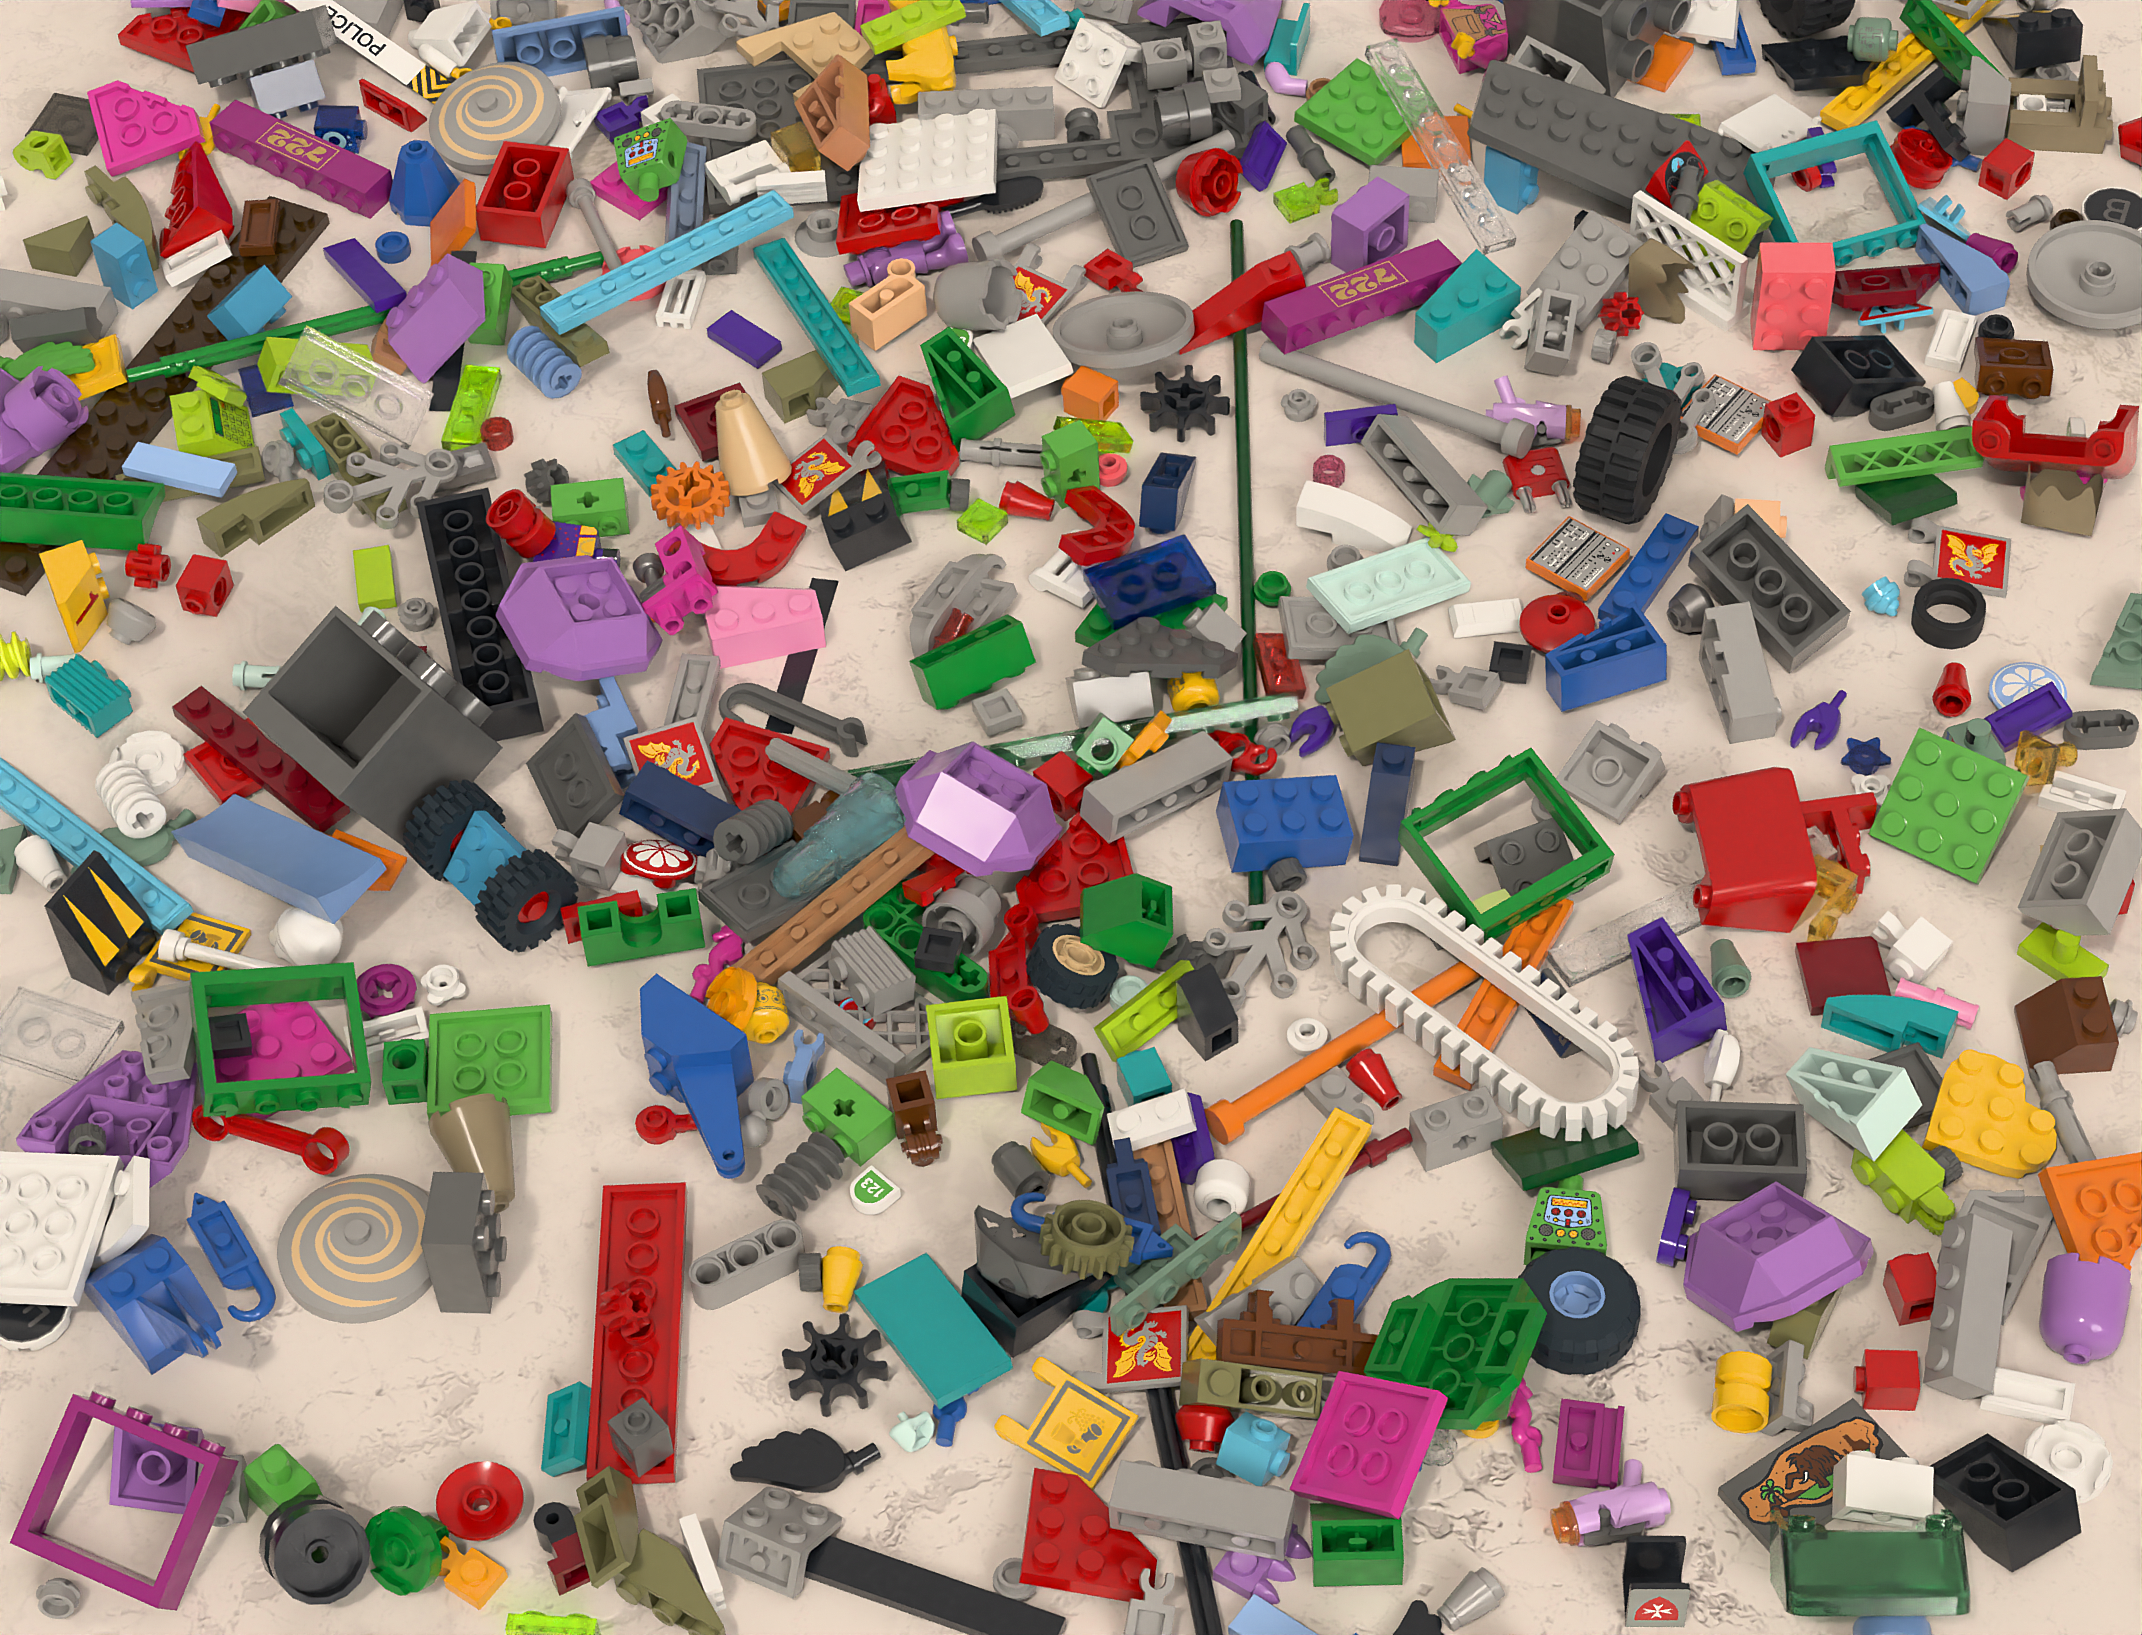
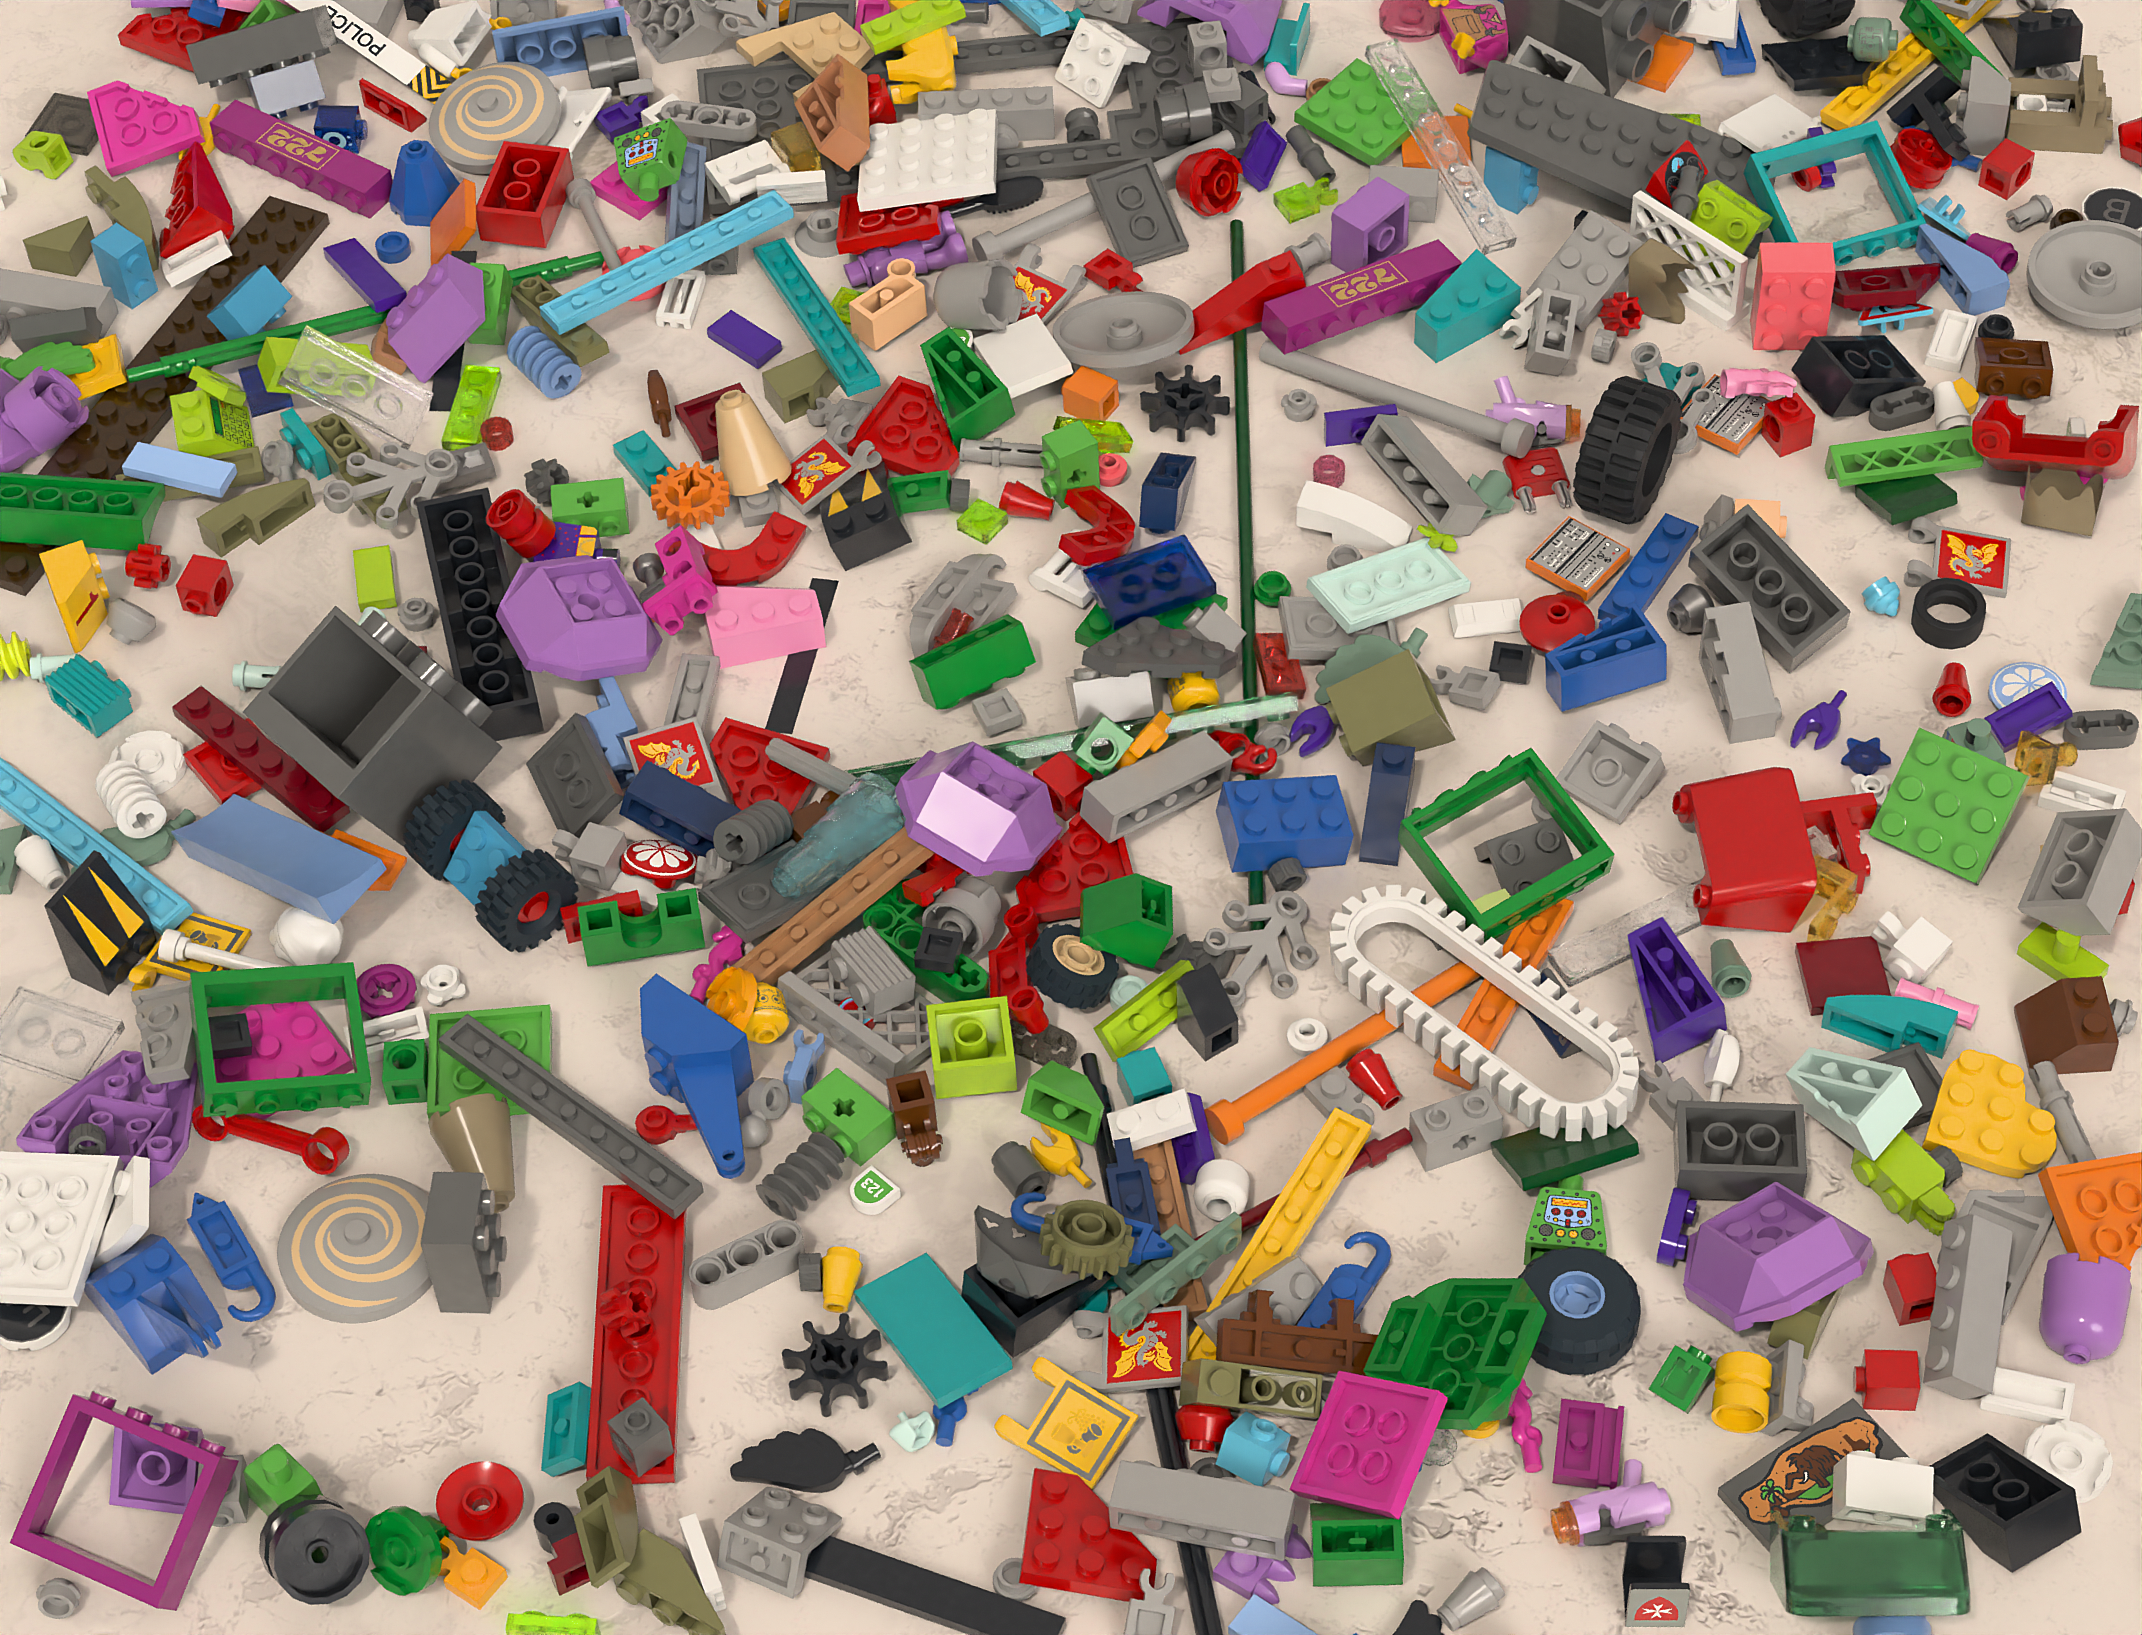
reddish brown tile [238,199,281,257] -> none
dark grey piece [719,683,868,757] -> none
light grey brick [1141,37,1192,90] -> none
none -> dark grey plate [438,1014,704,1219]
none -> green bracket [1648,1345,1715,1414]
none -> bright pink animal [1720,368,1796,398]

